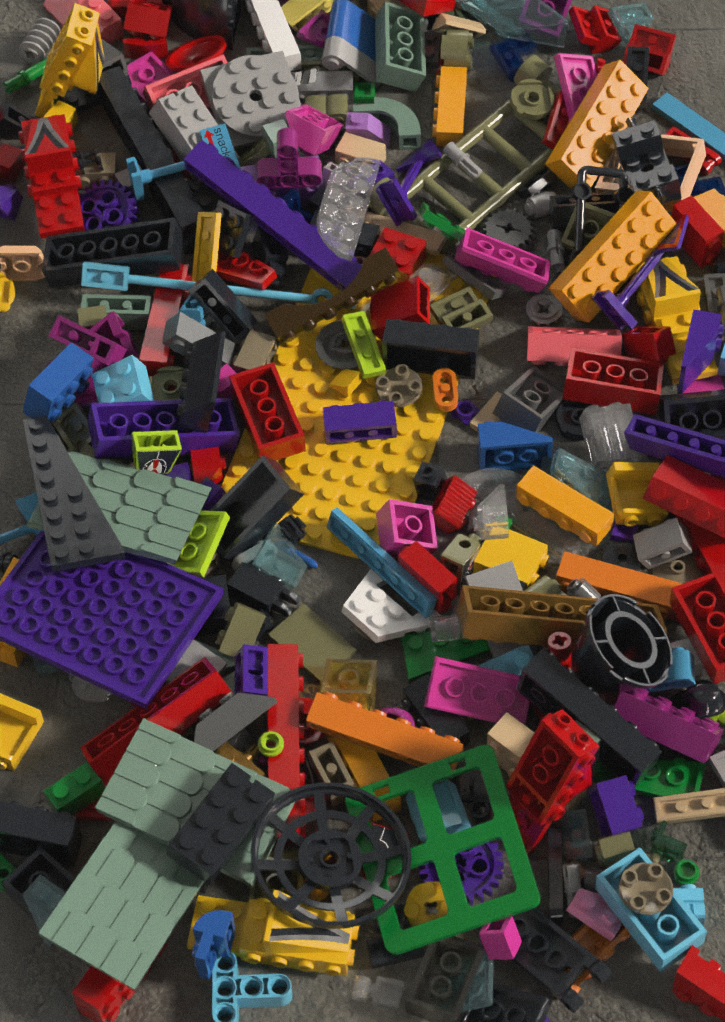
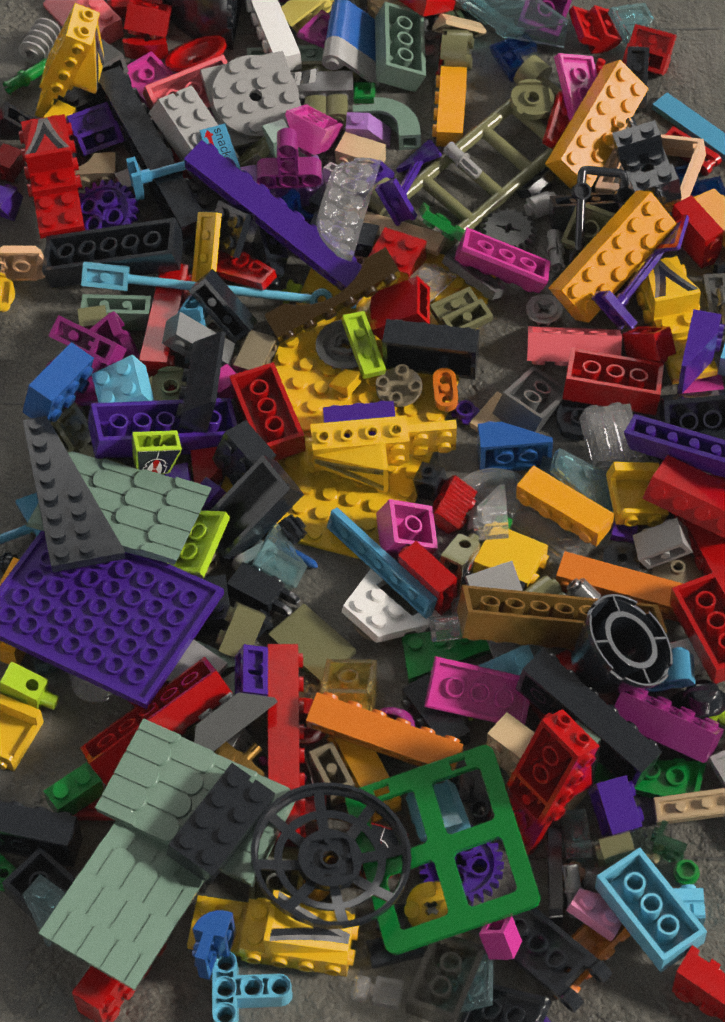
black piece [78,147,104,175] -> none
lime plate [258,731,284,757] -> none
red hinge [548,632,572,670] -> none
dark tan dish [619,863,673,915] -> none
none -> lime torso [0,662,60,710]
none -> dark purple brick [66,102,124,157]
none -> black brick [212,420,276,486]
none -> lime plant [281,279,303,304]
none -> yellow wedge [307,415,457,491]

